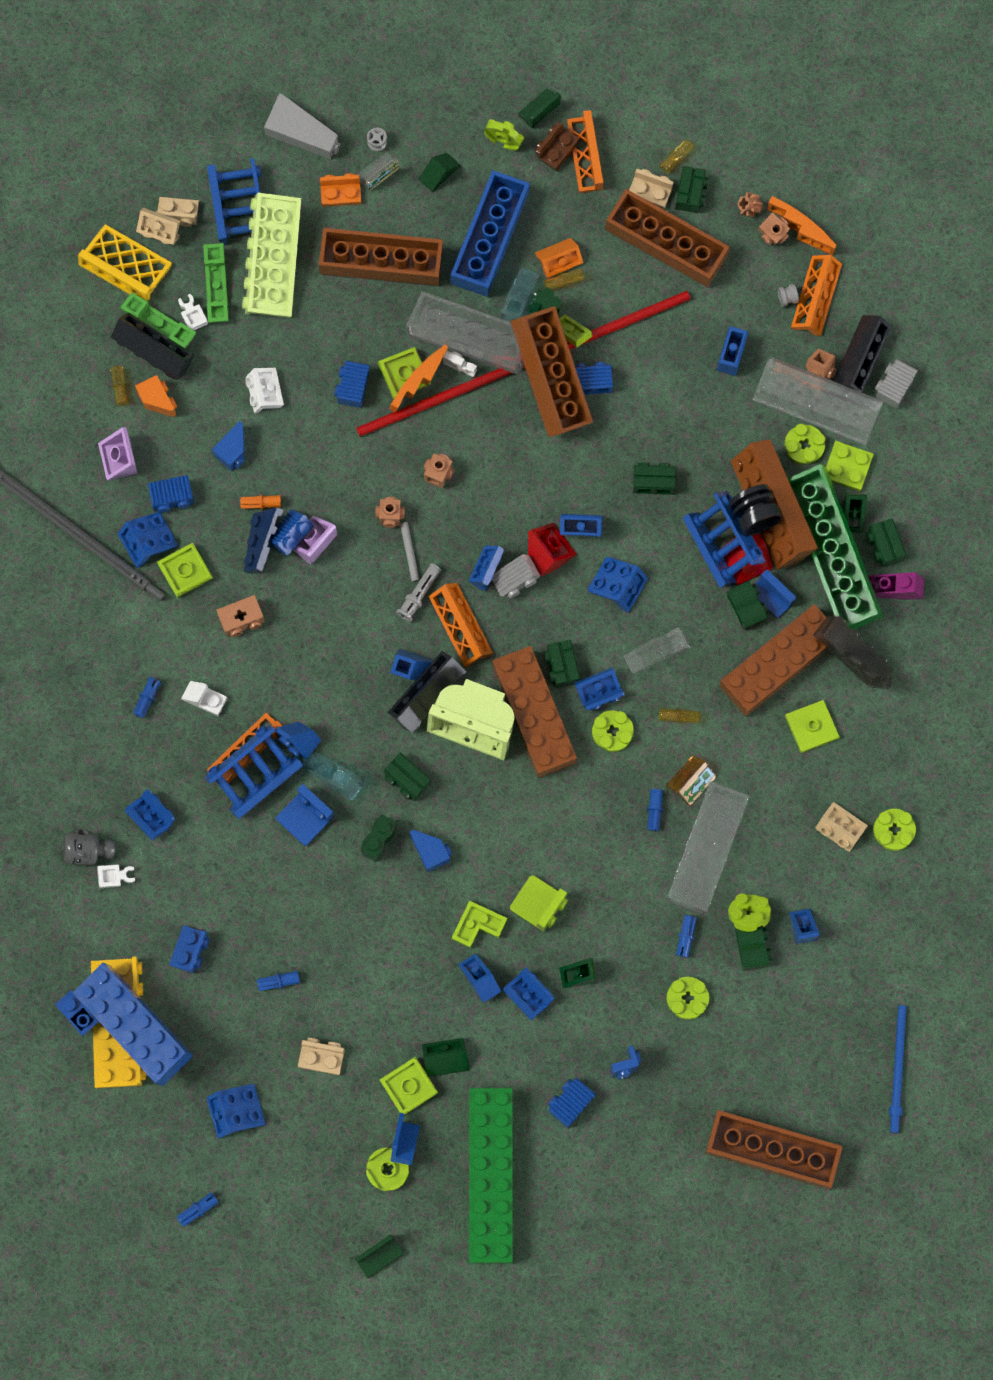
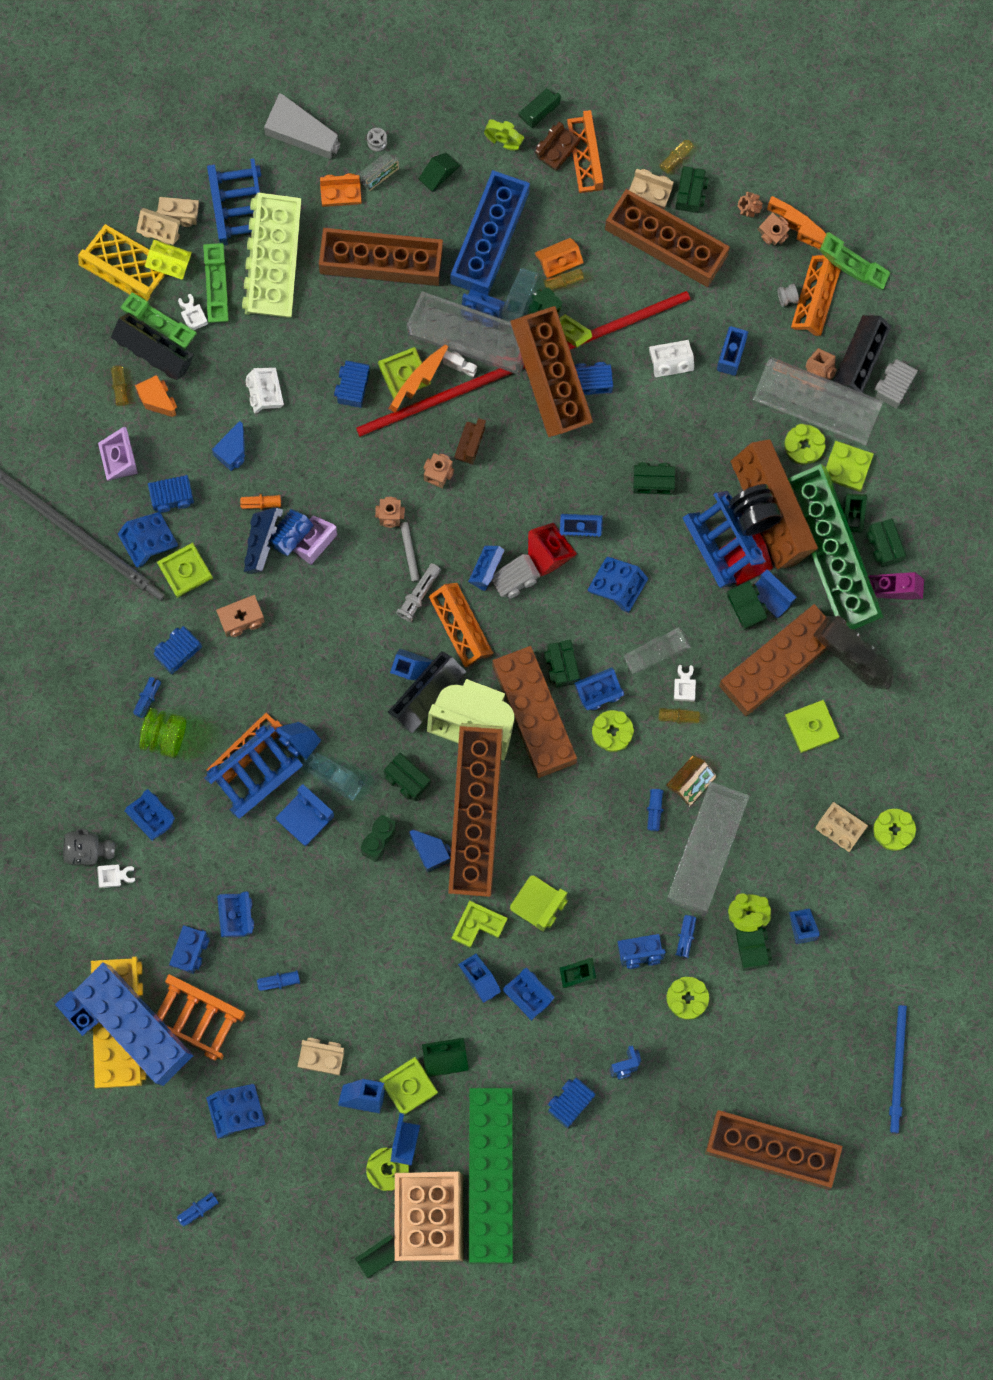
white slope [181,681,228,716] -> none
none -> clear neon green wheel [139,708,187,759]
none -> neon yellow bracket [145,240,192,279]
none -> blue brick [153,626,202,675]
none -> orange fence [156,974,245,1061]
none -> blue bracket [217,891,254,937]
none -> blue slope [338,1079,385,1113]
none -> light nougat slope [395,1172,464,1262]
none -> dark orange brick [448,723,504,897]
none -> reddish brown bracket [454,418,486,465]
none -> blue bracket [462,290,508,327]
none -> blue bracket [617,934,666,969]
none -> white bracket [649,340,694,377]
none -> white plate [674,665,696,702]
none -> bright green slope [820,232,890,290]

